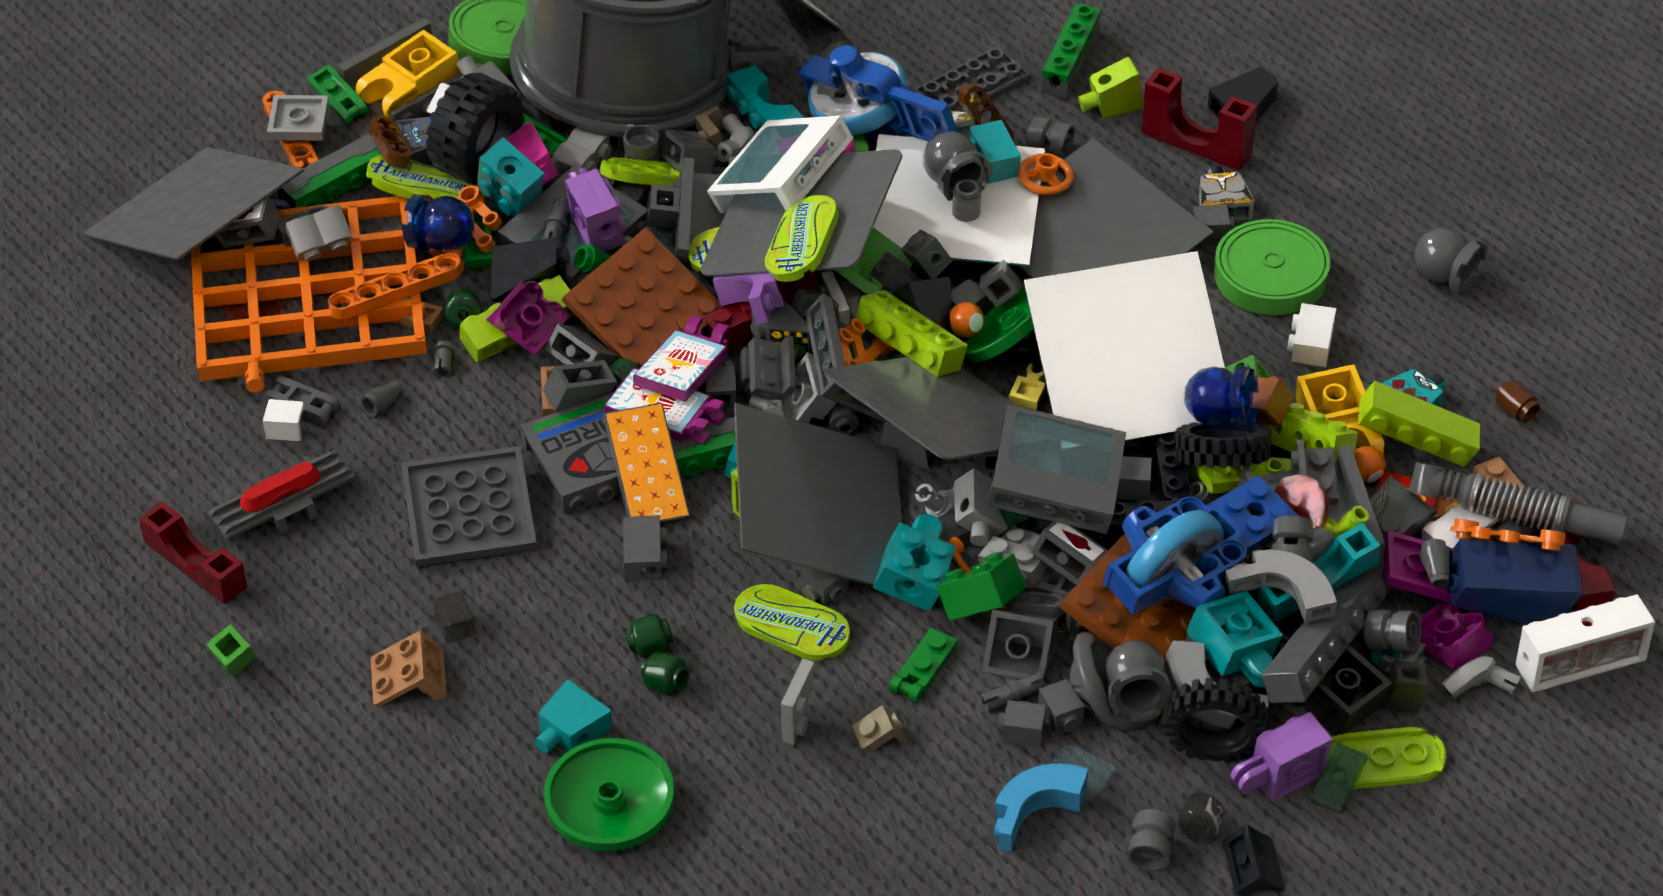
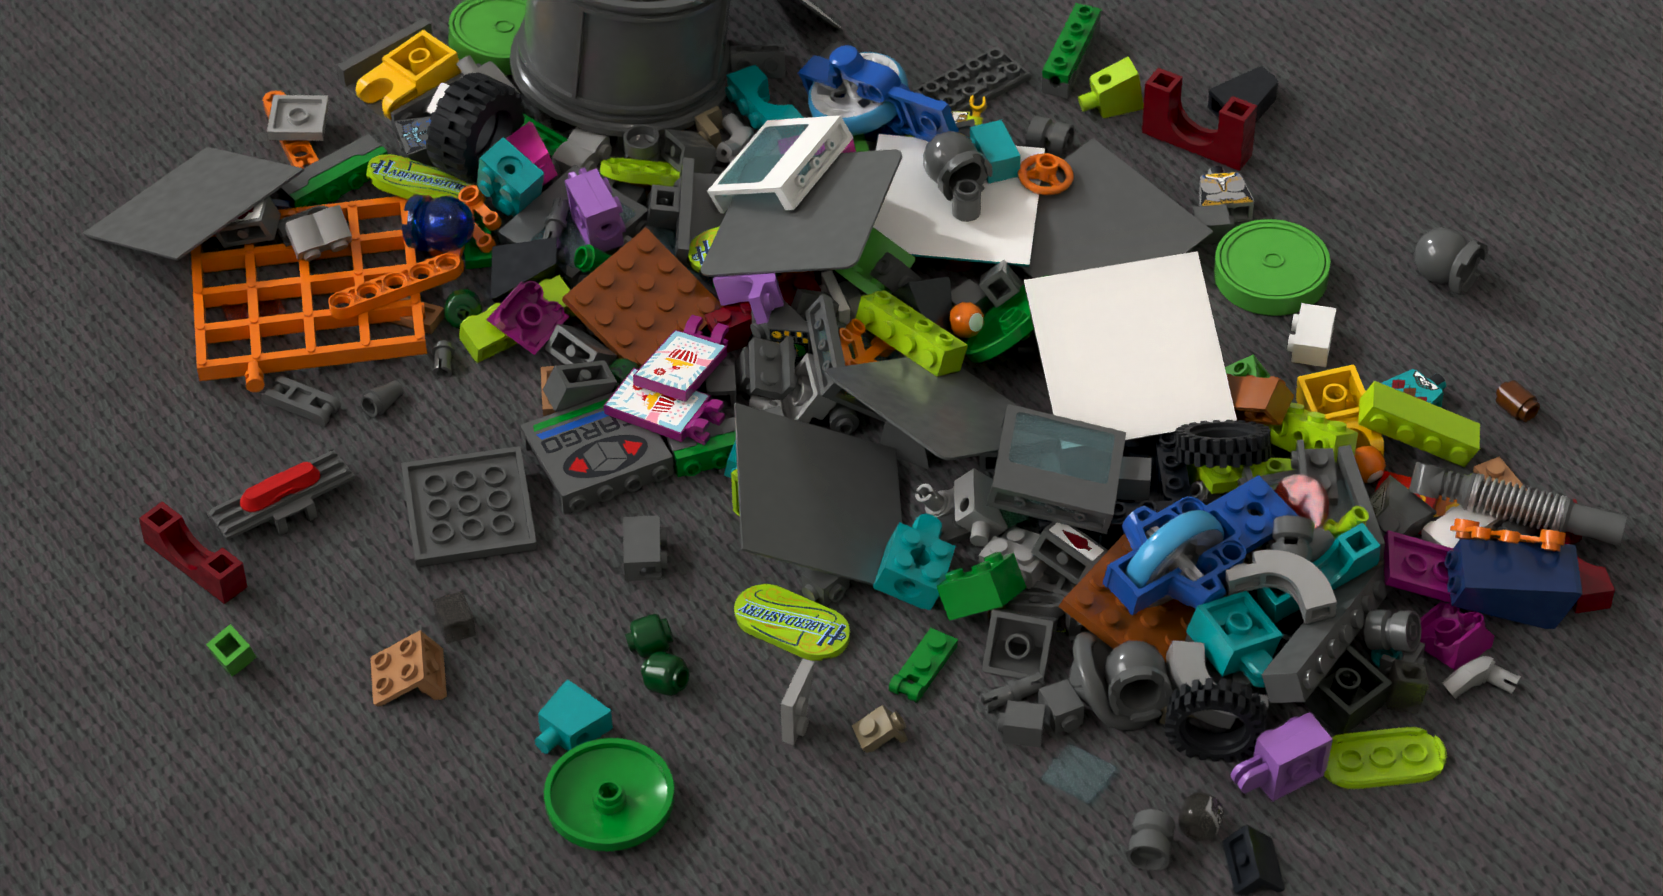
white panel [263,399,304,441] -> none
green plate [306,64,369,126] -> none
reddish brown beam [369,116,412,168] -> none
light orange tile [603,402,690,524] -> none
lime tile [765,195,840,282] -> none
dark grey brick [901,229,953,279] -> none
orange hand [947,537,971,572] -> none
reddish brown beam [958,83,1014,142] -> none
dark azure arch [994,764,1088,852] -> none
light yellow plate [1009,363,1046,411] -> none
clear blue tile [1184,366,1259,427] -> none
clear green plate [1310,743,1368,814] -> none
dark grey cone [1419,539,1450,588] -> none
white brick [1515,594,1655,692] -> none

